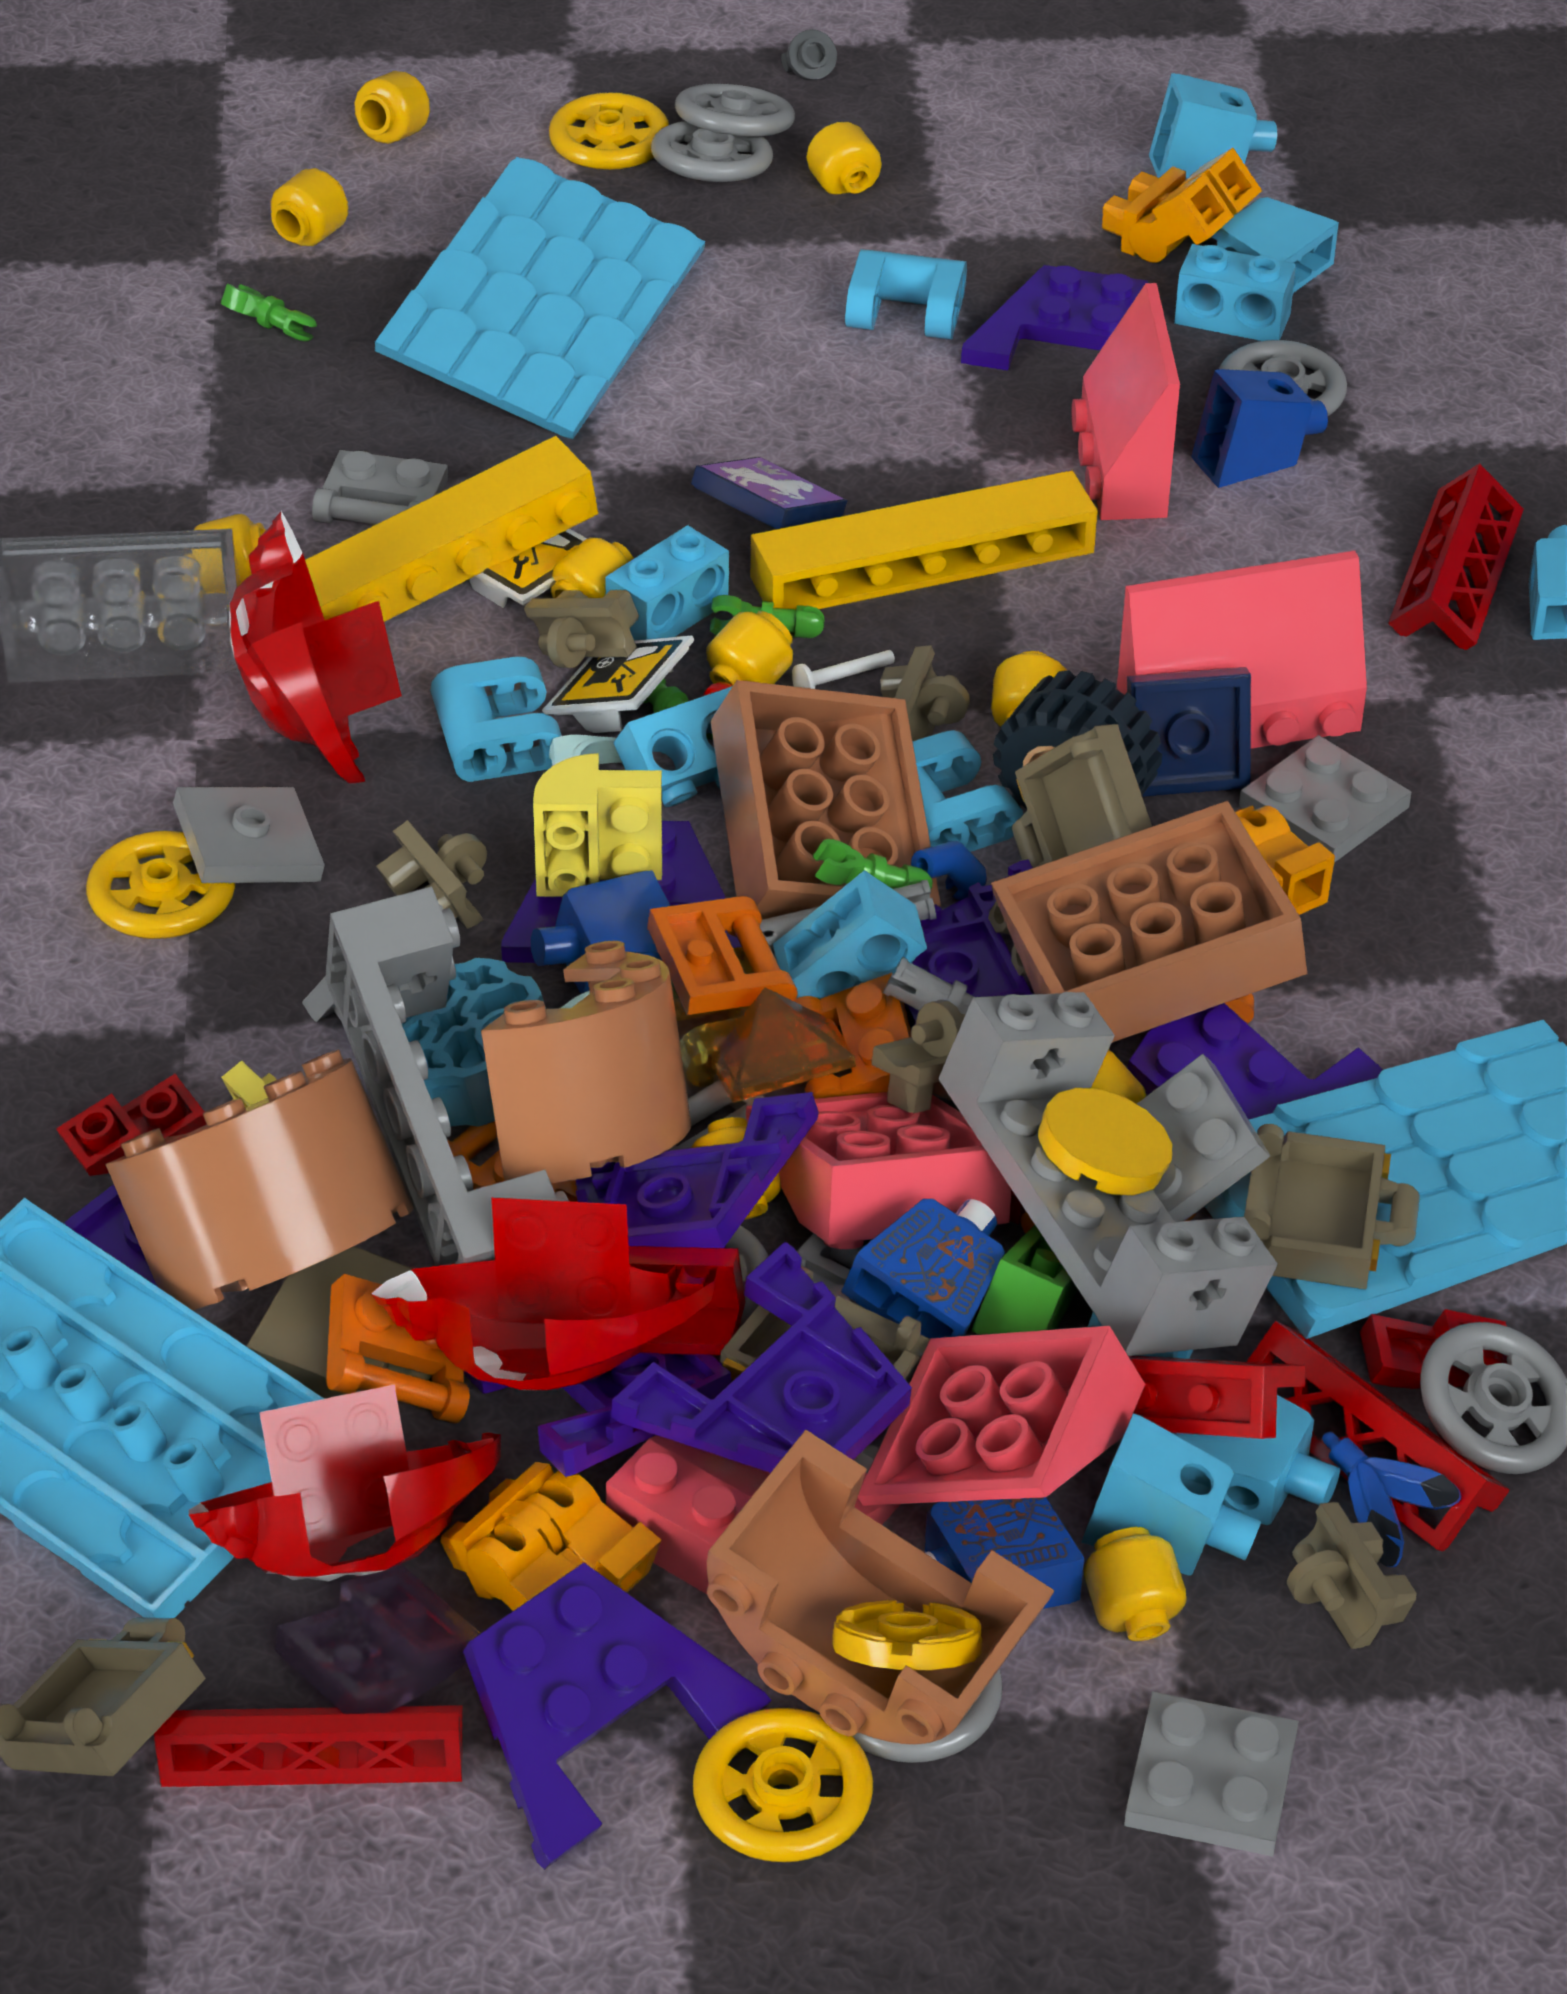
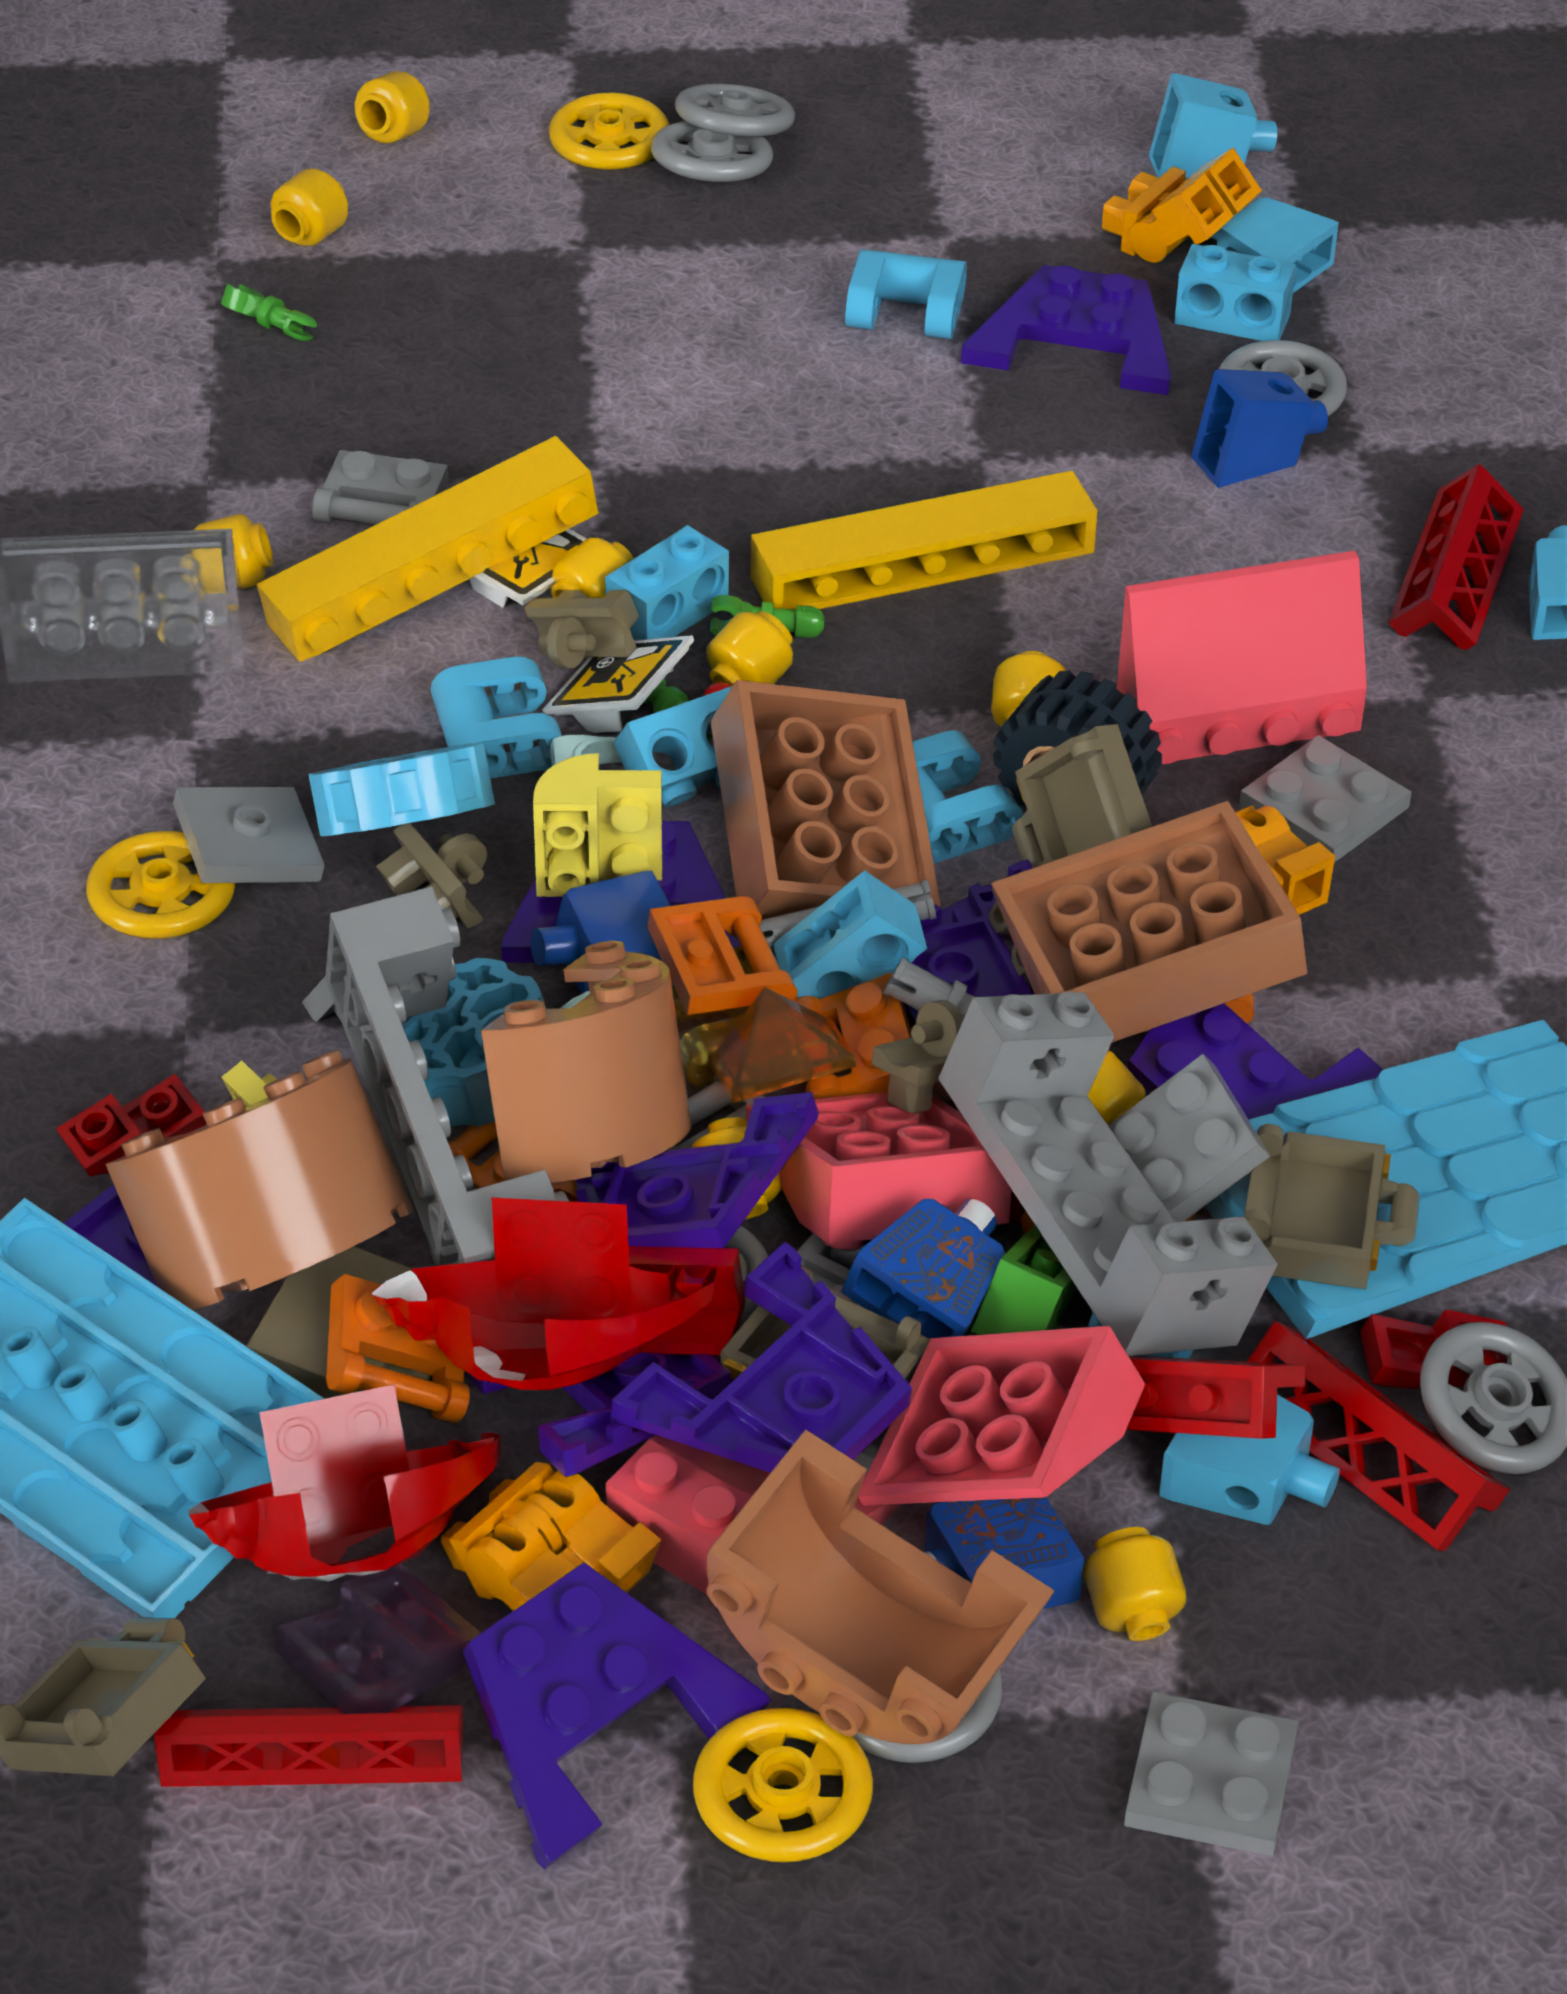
red animal [229,511,402,783] -> none
medium azure piece [375,157,705,439] -> none
tile [691,457,848,529] -> none
dark grey plate [781,29,837,80] -> none
white pin [792,650,895,689] -> none
yellow head [806,122,882,194] -> none
bright green piece [813,839,933,890] -> none
yellow tile [832,1600,982,1670] -> none
dark tan hips [880,645,970,741] -> none
blue arm [911,841,987,900] -> none
yellow tile [1038,1088,1172,1195] -> none
coral slope [1072,283,1180,520] -> none
medium azure torso [1081,1413,1261,1575] -> none
dark blue tile [1127,667,1251,797] -> none
dark tan hips [1287,1502,1417,1649] -> none
blue piece [1322,1432,1461,1567] -> none
none -> medium azure connector [308,742,495,836]

